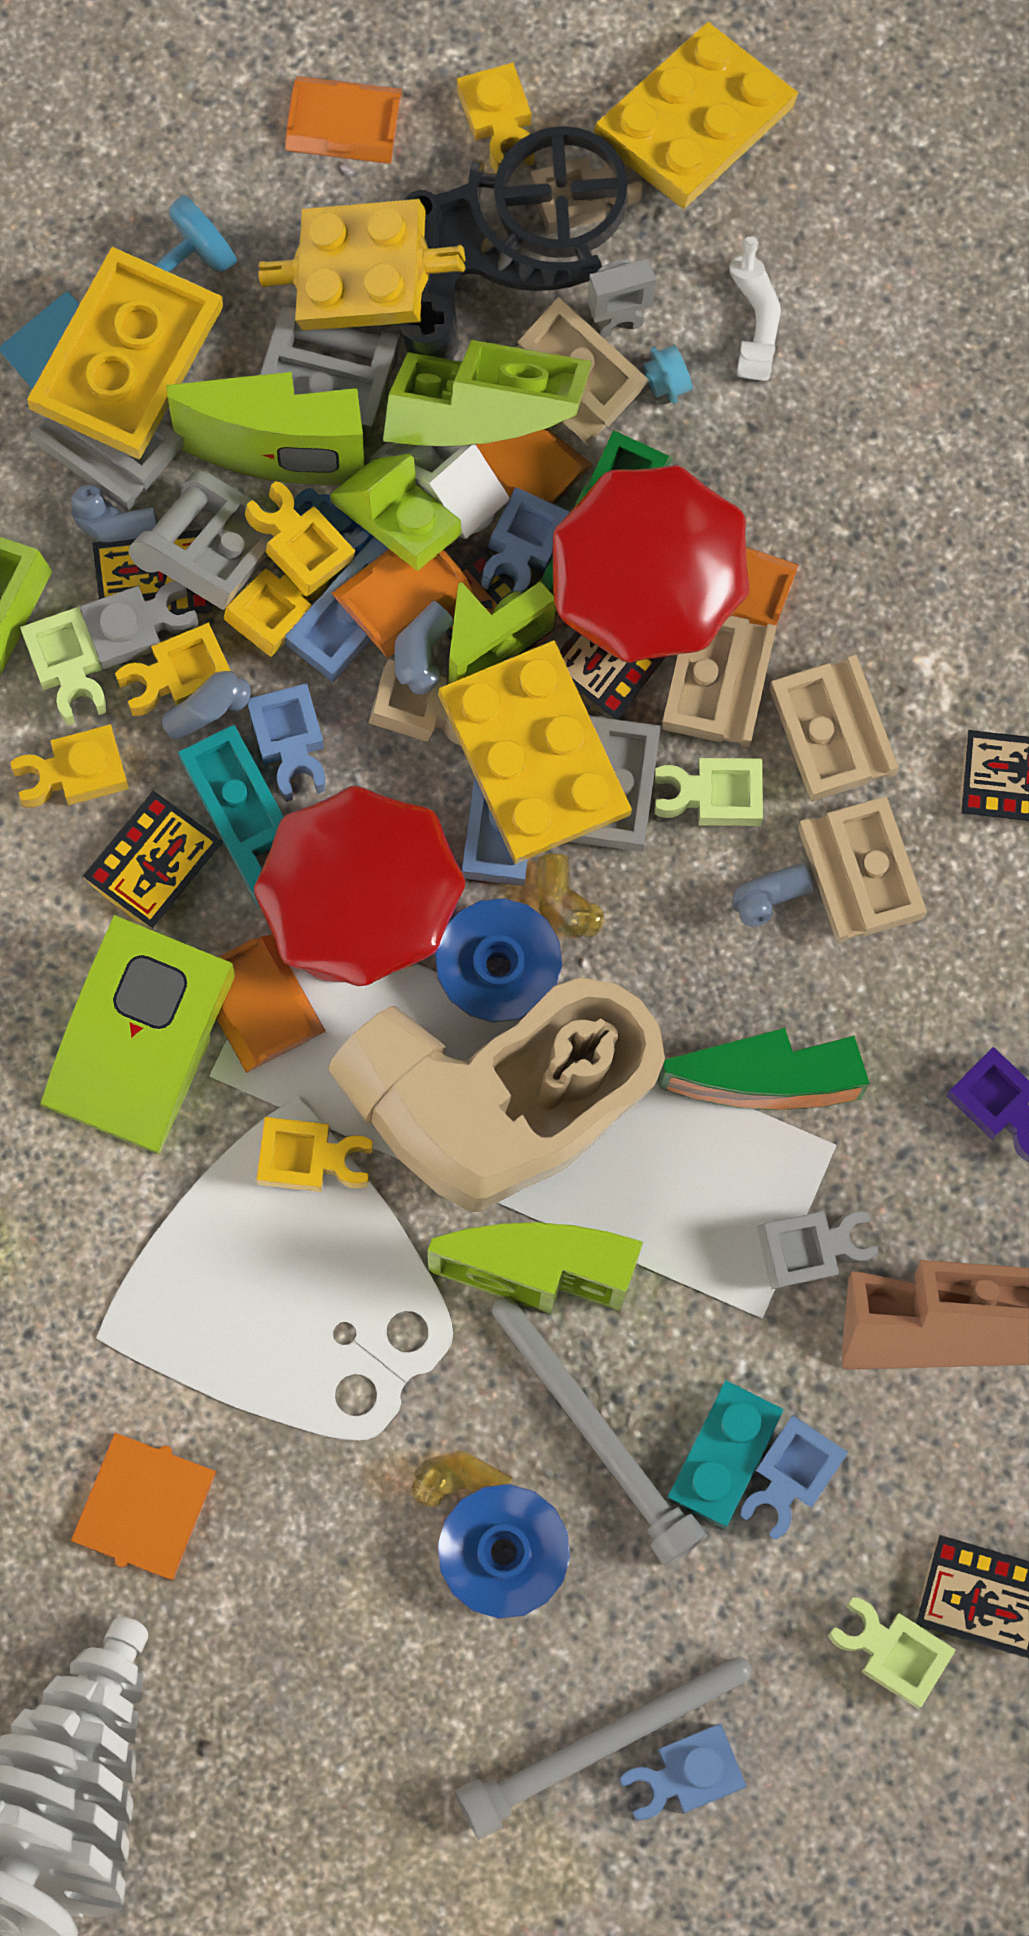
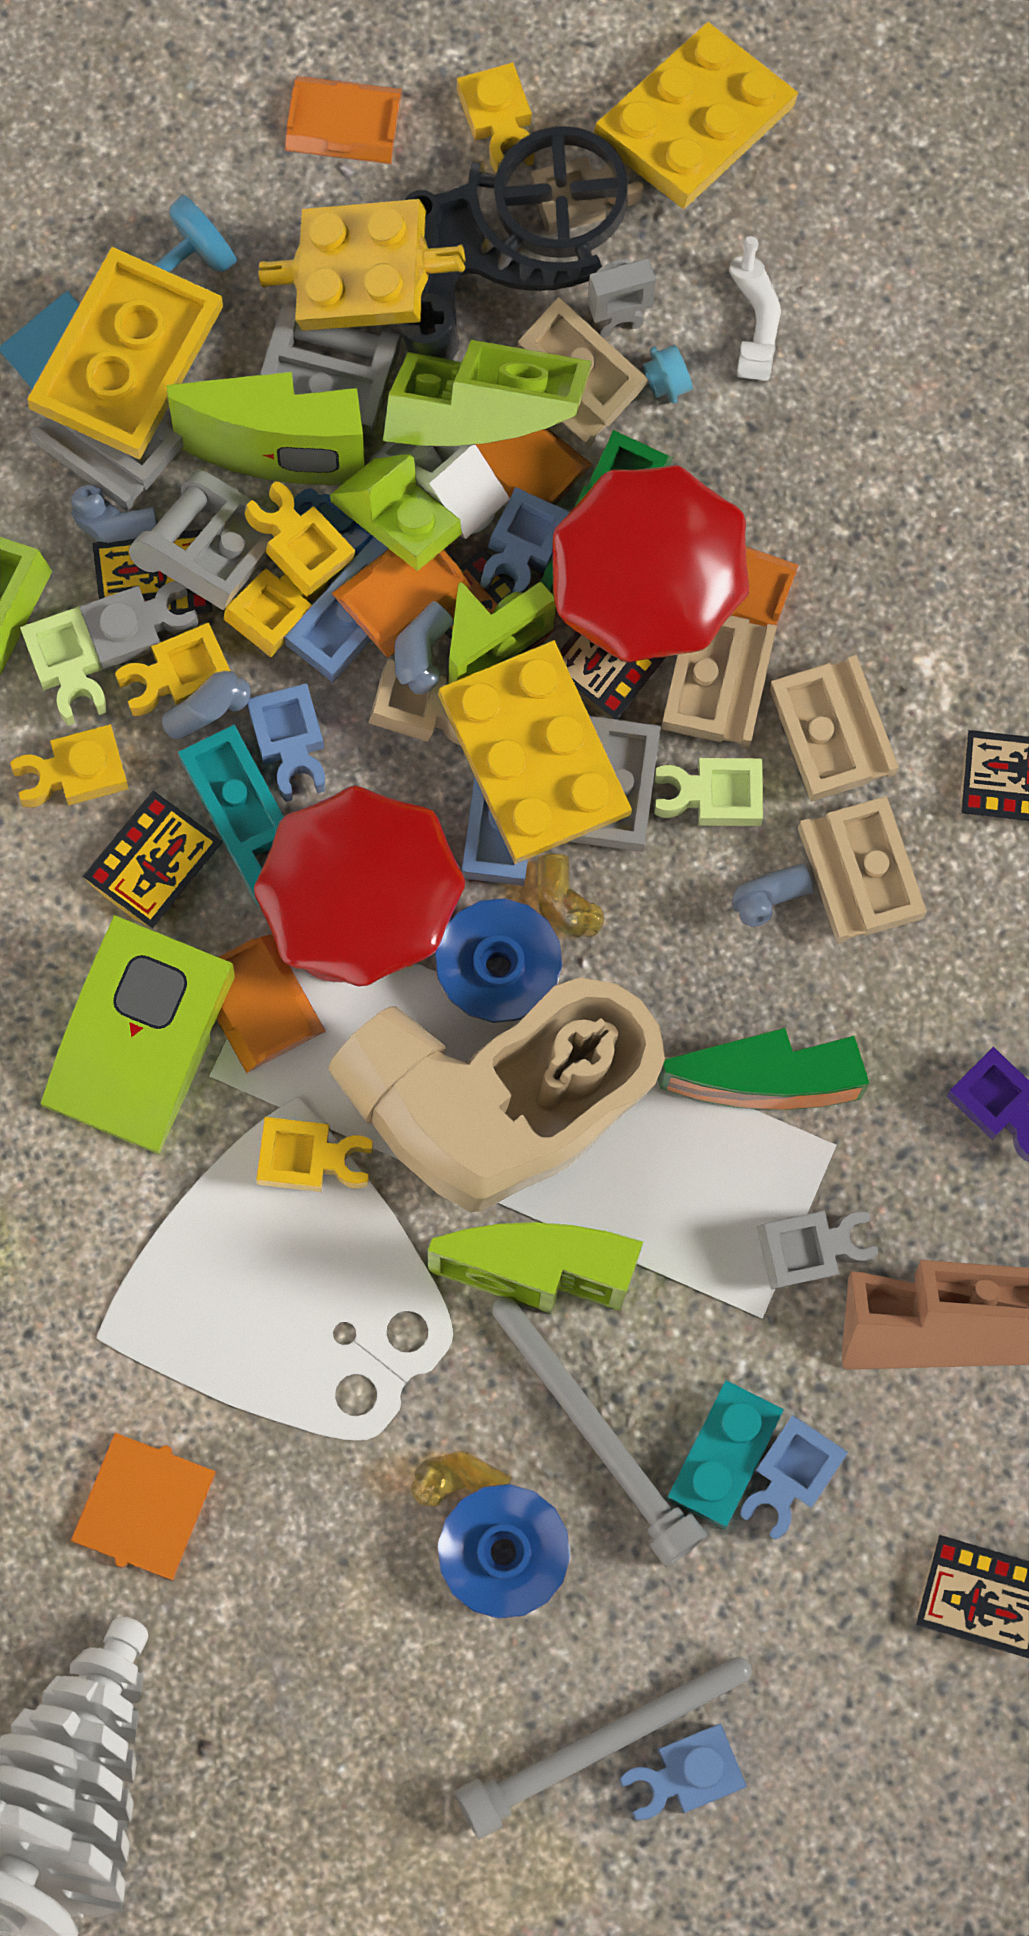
yellowish green plate [828,1598,956,1709] -> none

